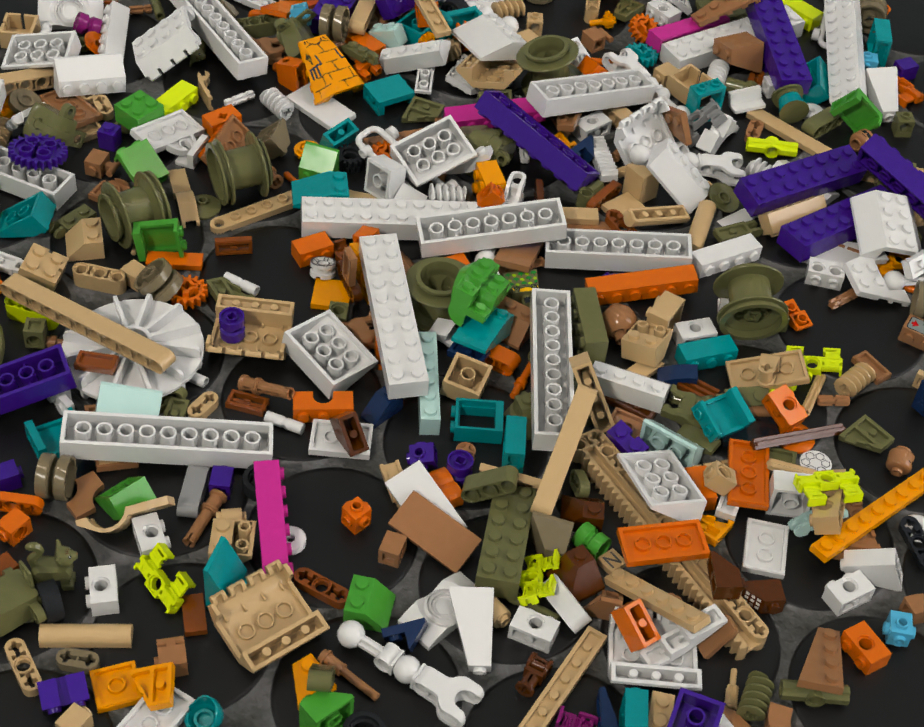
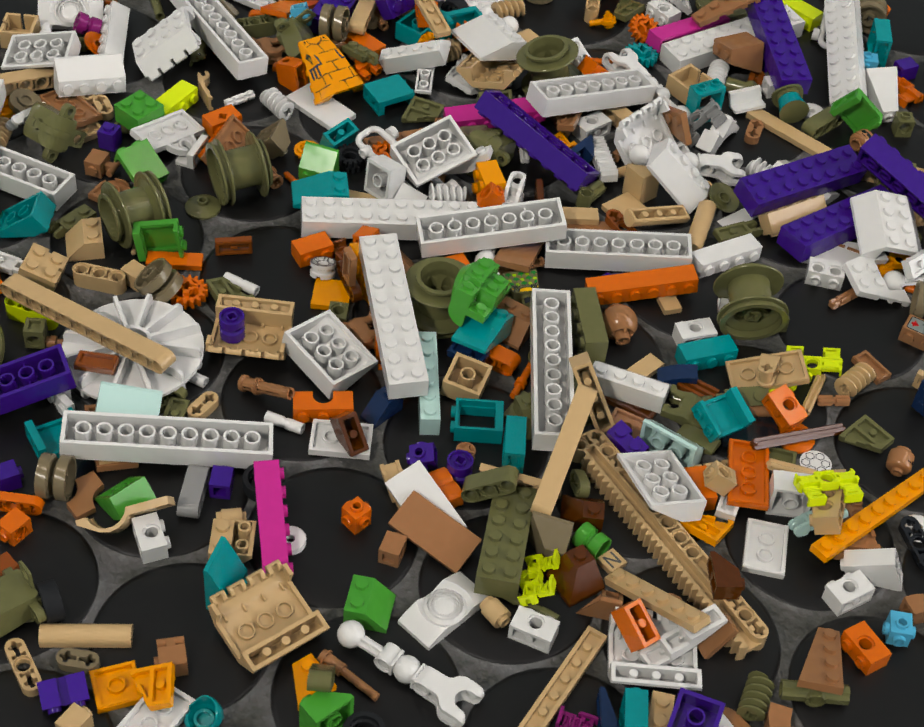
dark purple gear [8,133,68,171] -> none
olive animal [25,539,78,591] -> none
white brick [84,564,120,616] -> none
medium nougat axle [126,4,152,15] -> none
neon yellow piece [134,543,196,614] -> none
tan piece [168,168,200,228] -> none
dark orange tile [181,593,208,637] -> none
medium nougat pin [182,489,227,548] -> none
tan plate [210,190,293,234] -> none
dark orange tile [225,389,270,417] -> none
dark orange beam [294,567,349,609] -> none
light aqua brick [368,22,408,48] -> none
dark blue slope [381,617,428,652] -> none
white slope [428,317,458,347] -> none
white slope [449,586,494,675] -> none
reddish brown connector [515,651,554,697] -> none
tan brick [525,12,543,36] -> none
white beam [543,573,592,634] -> none
medium nougat brick [581,26,614,53] -> none
dark orange beam [586,180,622,211] -> none
orange plate [616,519,710,567] -> none
tan slope [621,320,673,368] -> none
tan piece [645,290,685,329] -> none
tan brick [652,62,678,87] -> none
tan axle [724,668,739,711] -> none
reddish brown slope [741,579,786,614] -> none
neon yellow piece [745,136,798,158] -> none
orange slope [784,299,813,331] -> none
teal slope [802,56,829,104] -> none

